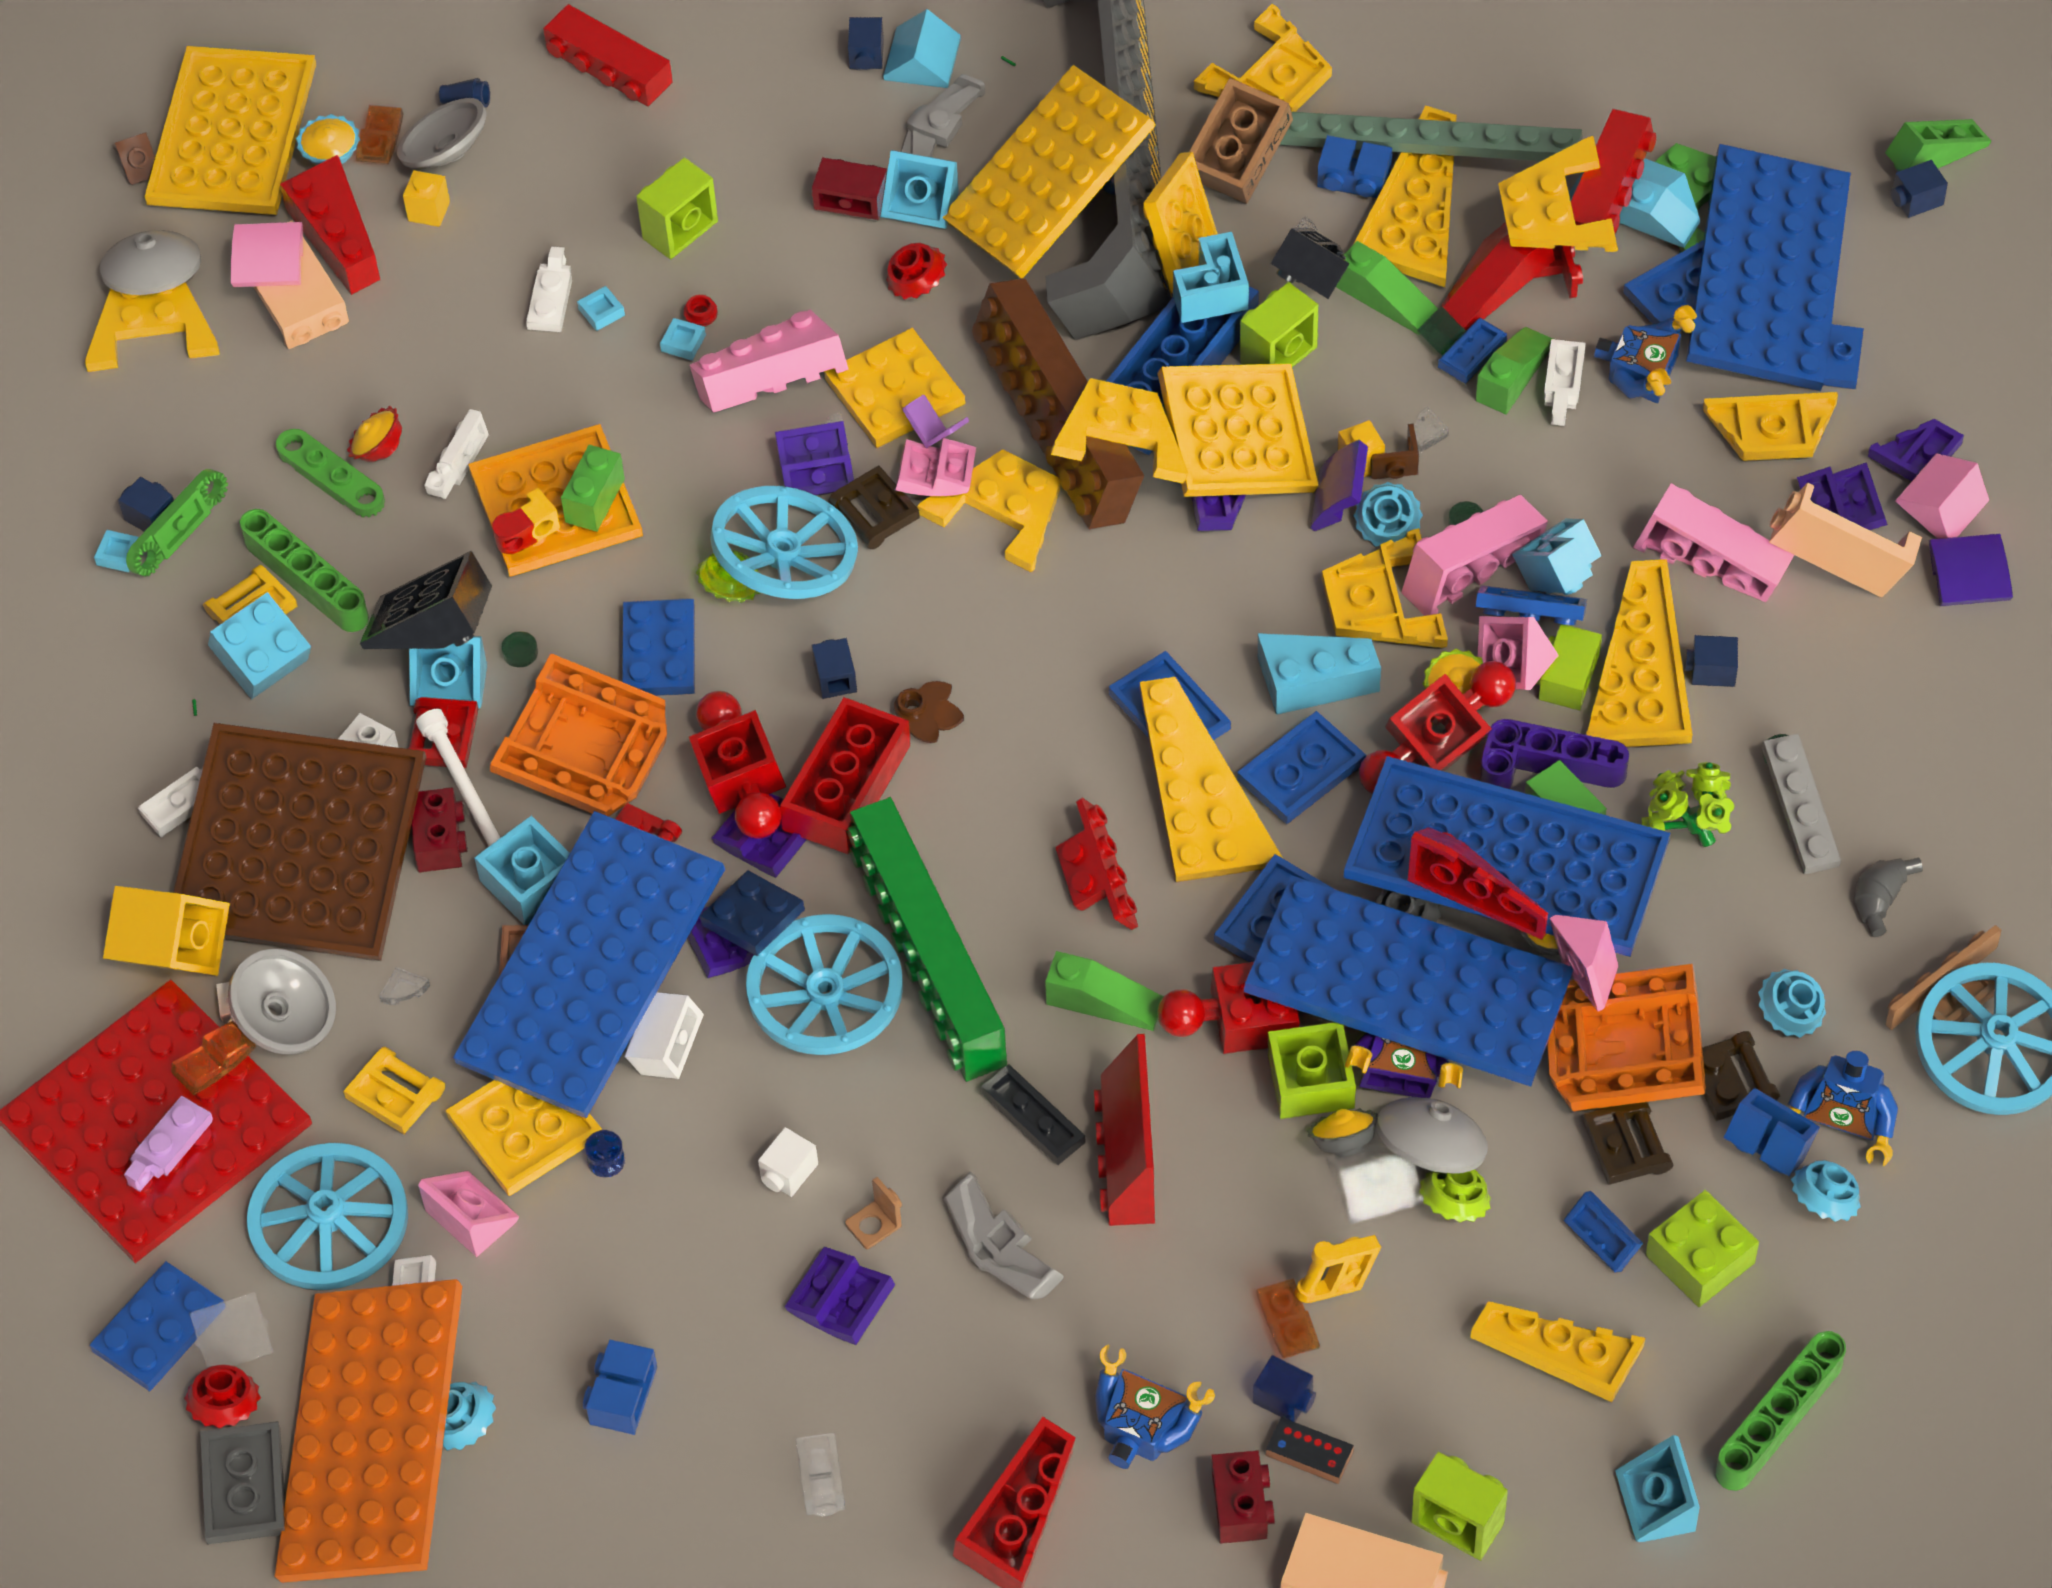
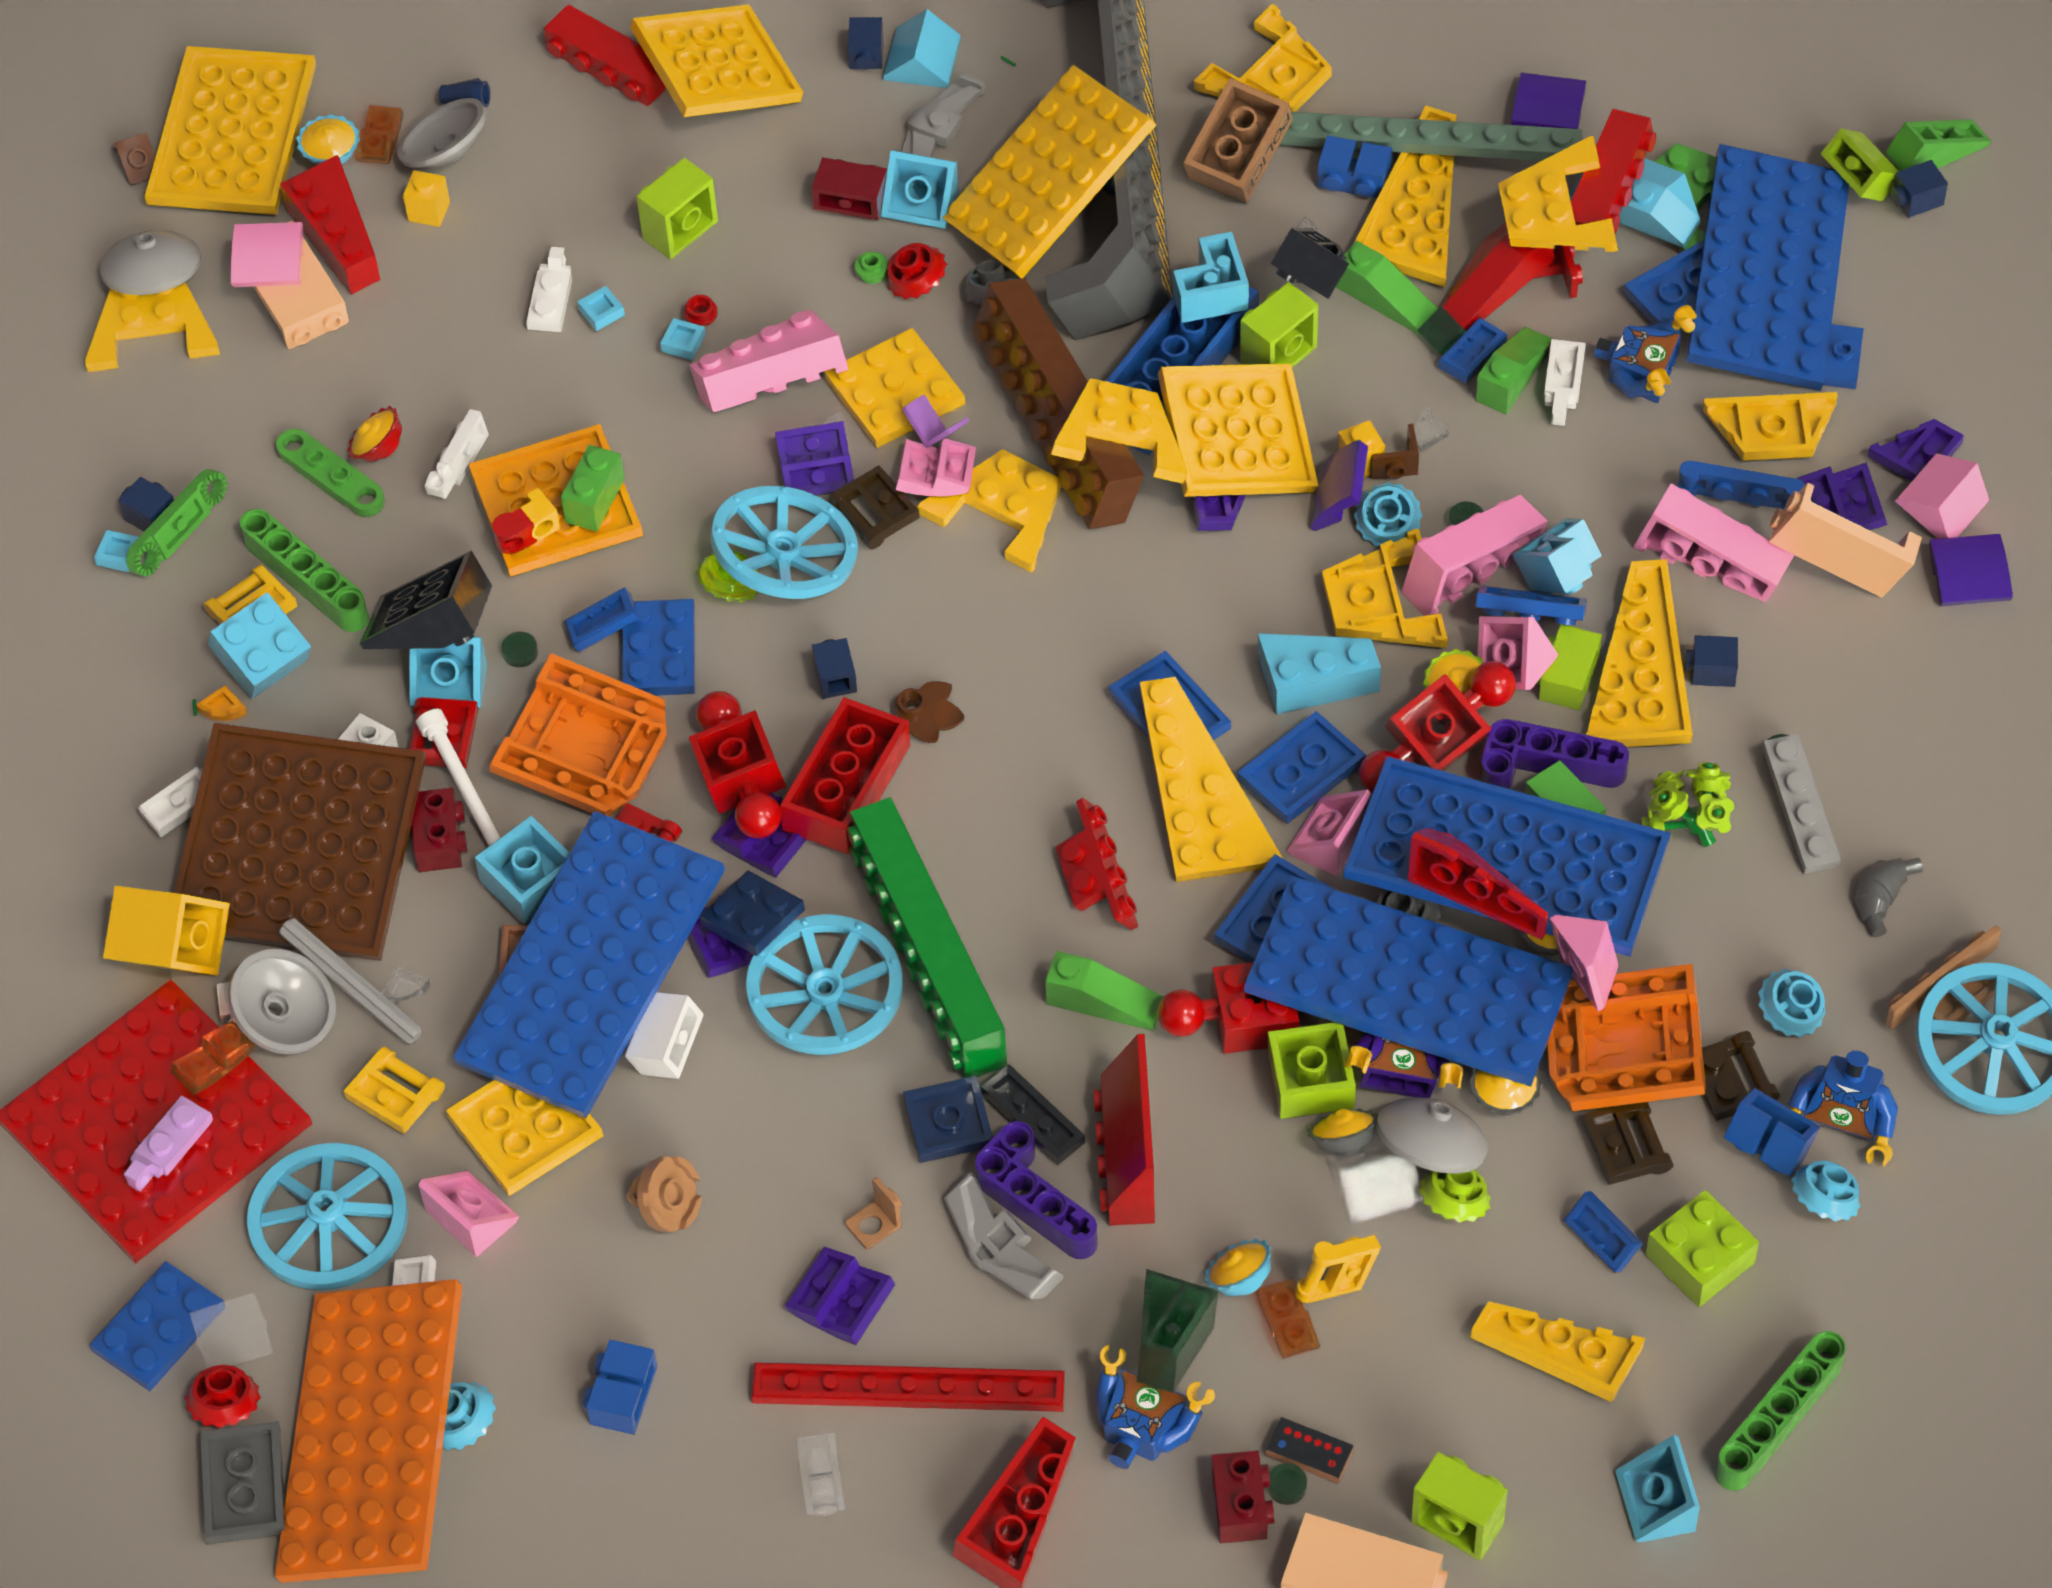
clear blue wheel [585,1130,625,1178] -> none
white brick [758,1127,818,1197] -> none
yellow plate [1143,152,1217,293] -> none
clear blue brick [1253,1355,1316,1422] -> none
none -> light orange tile [196,685,248,721]
none -> light grey axle [279,918,422,1045]
none -> blue plate [564,587,640,652]
none -> medium nougat tile [626,1156,702,1232]
none -> yellow plate [630,4,804,117]
none -> red tile [751,1362,1065,1412]
none -> bright green plate [855,252,888,284]
none -> dark blue plate [903,1076,993,1163]
none -> dark grey piece [963,259,1027,305]
none -> dark purple beam [975,1121,1098,1259]
none -> clear green wedge [1137,1269,1219,1393]
none -> piece [1204,1238,1271,1297]
none -> clear green tile [1268,1463,1307,1505]
none -> bright pink slope [1287,789,1372,876]
none -> yellow piece [1468,1068,1543,1115]
none -> dark purple slope [1511,72,1587,129]
none -> blue plate [1677,461,1805,509]
none -> lime brick [1821,128,1899,202]

